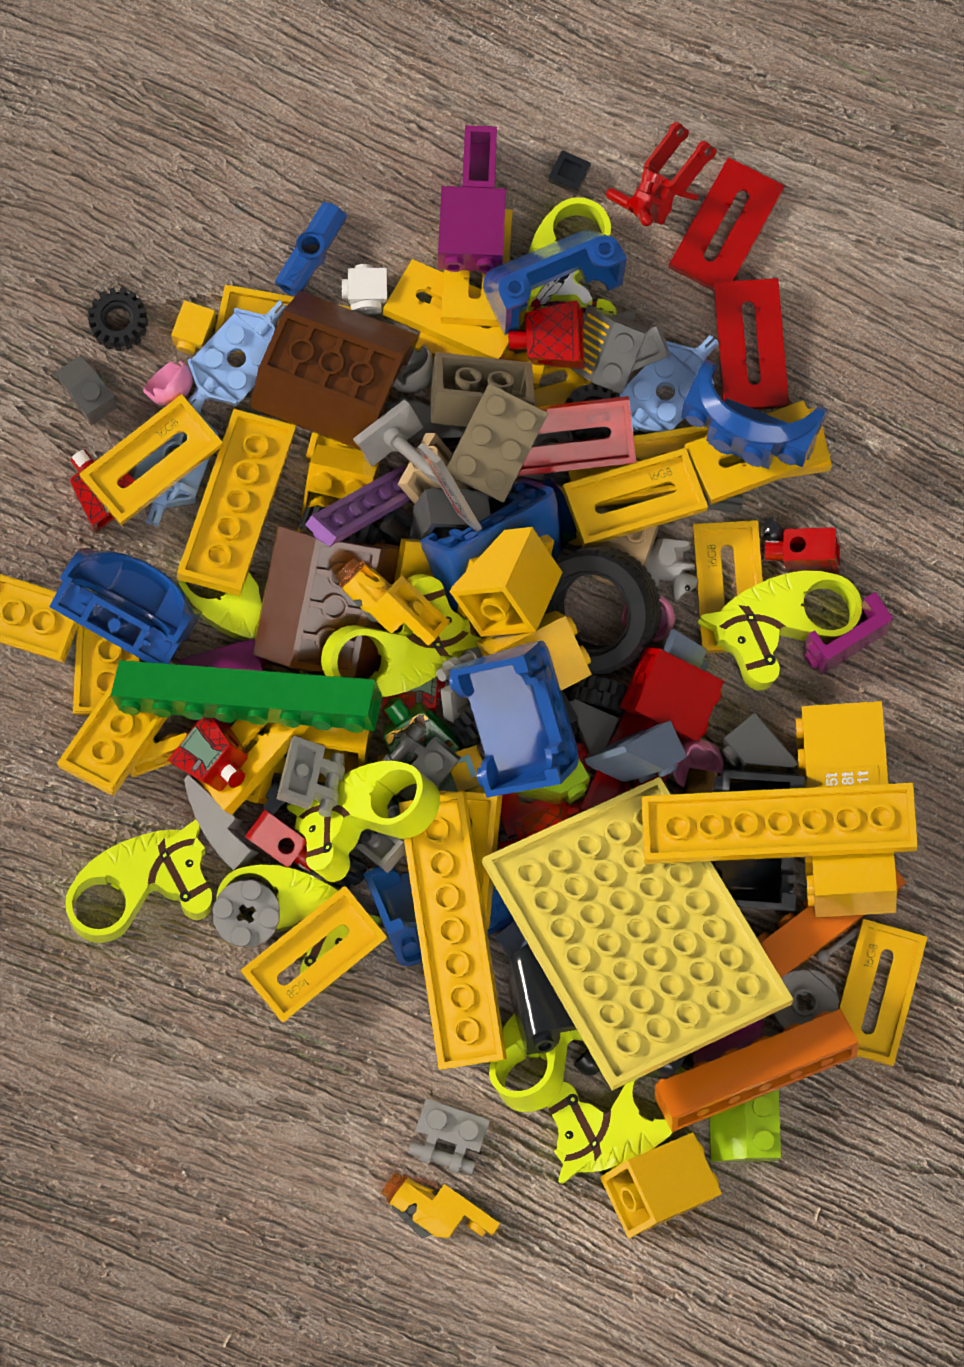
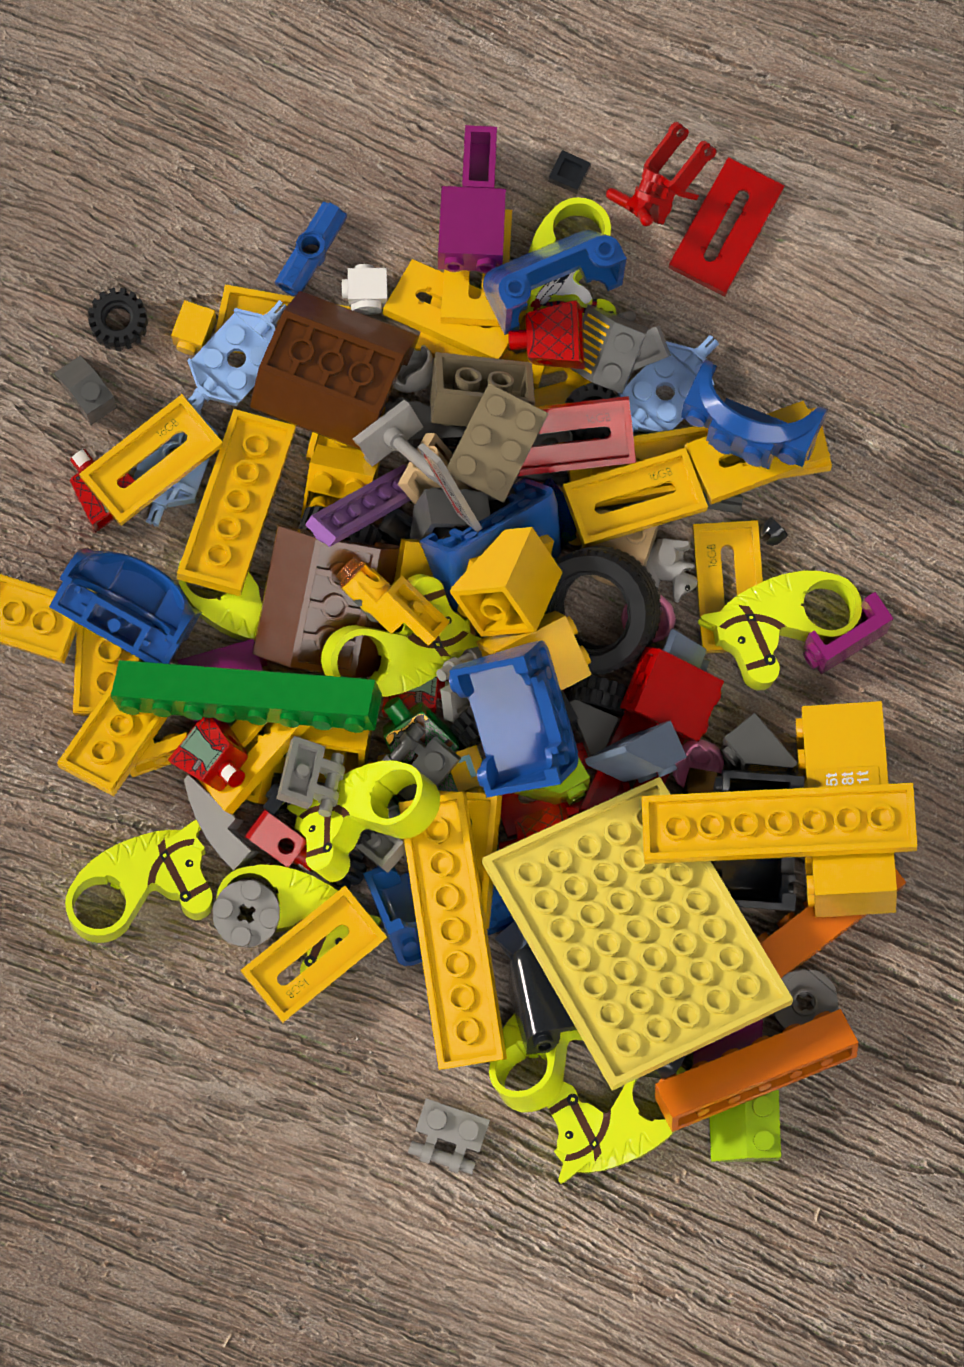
bright pink hair [143,361,194,407] -> none
yellow plate [380,1172,500,1239] -> none
black hinge [573,1049,600,1075] -> none
yellow slope [600,1132,722,1239] -> none
red piece [713,278,789,409] -> none
red torso [765,527,841,575] -> none
light grey hinge [817,916,875,962] -> none
yellow piece [838,919,928,1066] -> none

